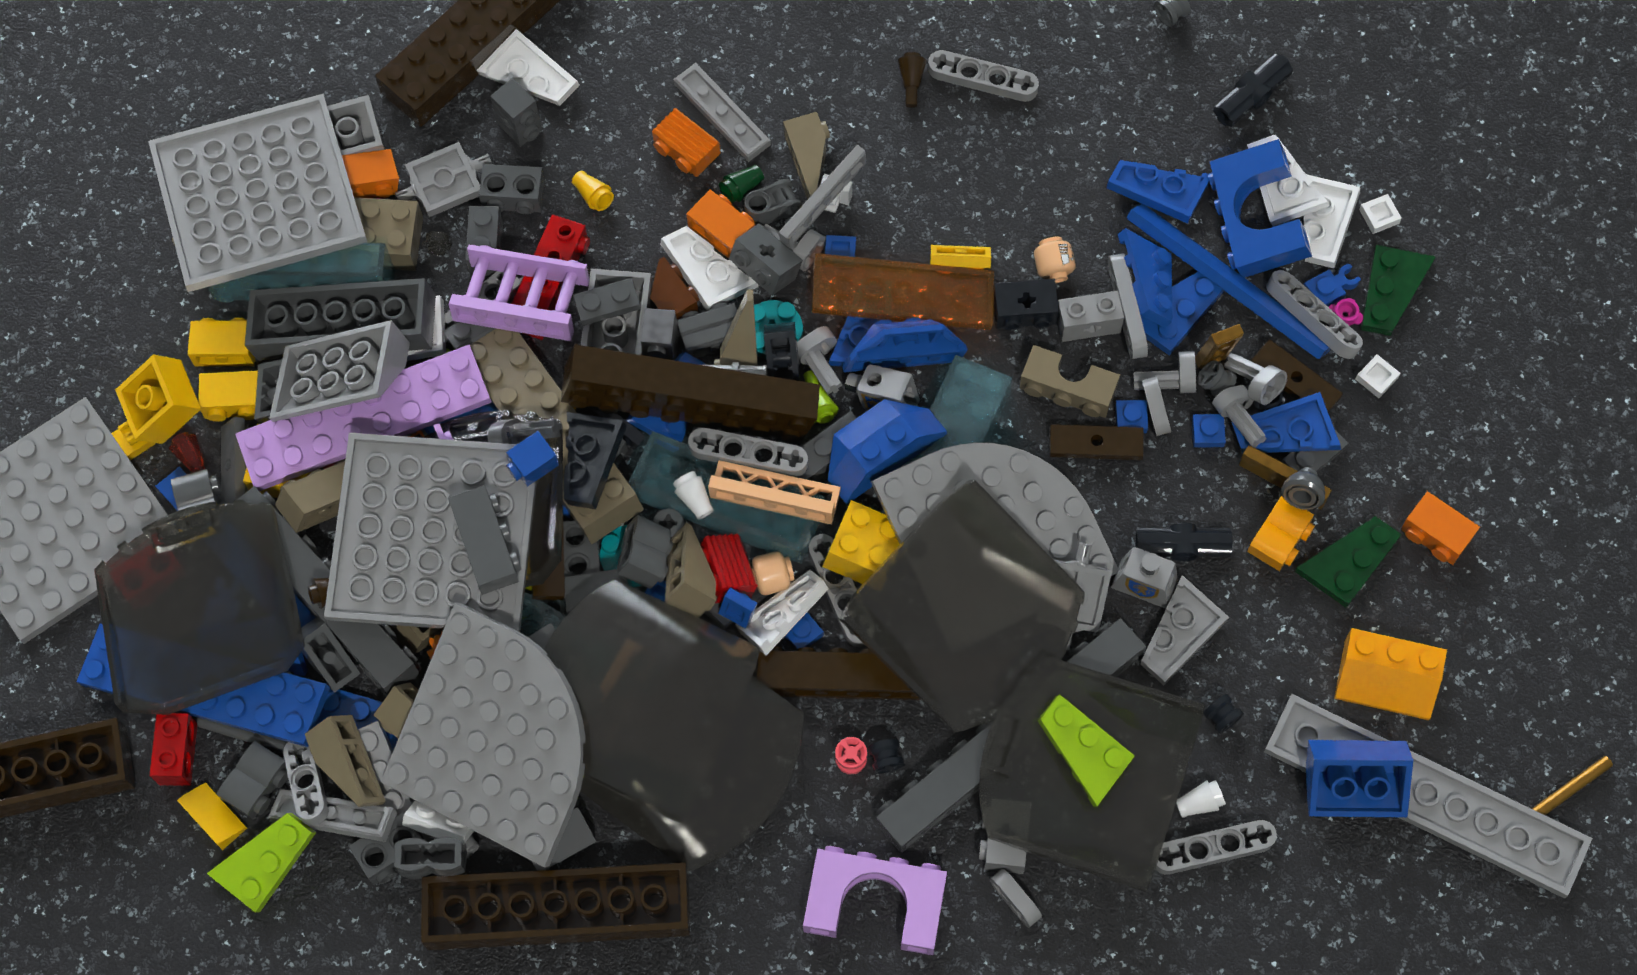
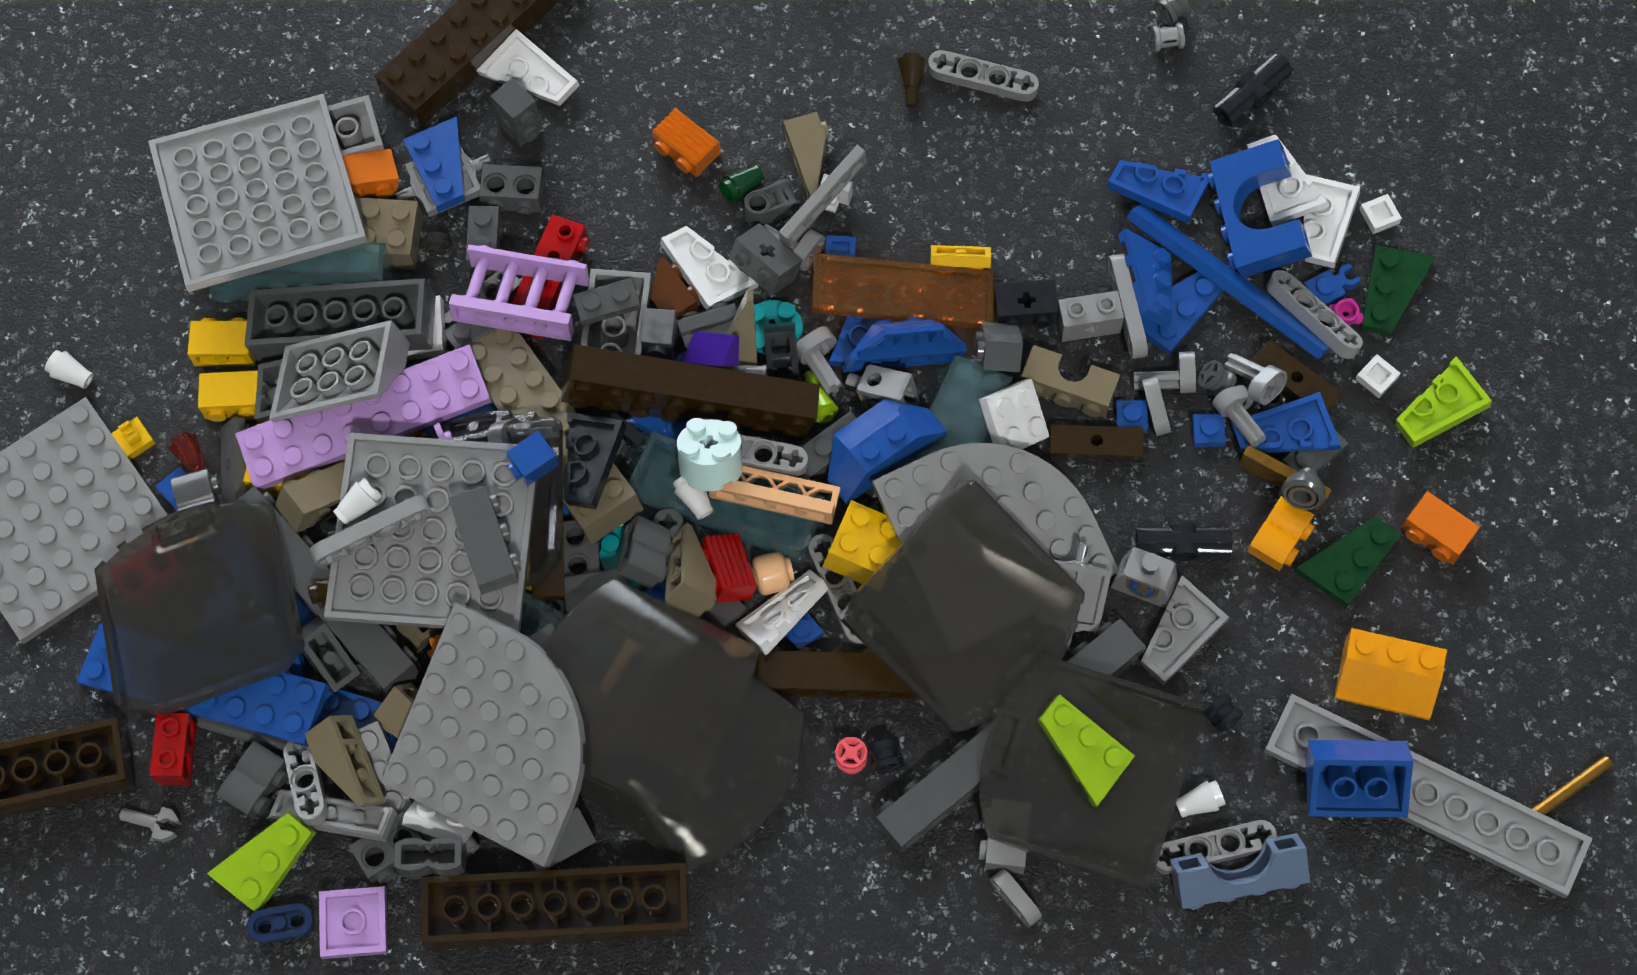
yellow brick [115,354,201,444] -> none
yellow slope [177,782,247,850] -> none
yellow cone [572,171,614,211] -> none
light grey tile [673,63,771,162] -> none
orange brick [686,189,755,259] -> none
blue plate [718,588,758,629] -> none
lavender arch [803,846,947,955] -> none
light nougat head [1034,237,1076,283] -> none
pearl gold tile [1195,324,1244,369] -> none
none -> white cone [45,350,94,389]
none -> light grey bar [119,807,182,843]
none -> dark blue plate [247,903,315,945]
none -> light grey beam [309,495,431,567]
none -> lavender plate [319,886,388,959]
none -> white cone [333,478,382,525]
none -> blue wing [403,116,466,212]
none -> light aqua brick [677,418,743,491]
none -> dark purple slope [682,331,739,367]
none -> dark grey brick [974,322,1023,372]
none -> white plate [979,379,1050,450]
none -> light grey bush [1151,22,1185,52]
none -> sand blue arch [1170,833,1310,909]
none -> lime wing [1395,356,1492,448]

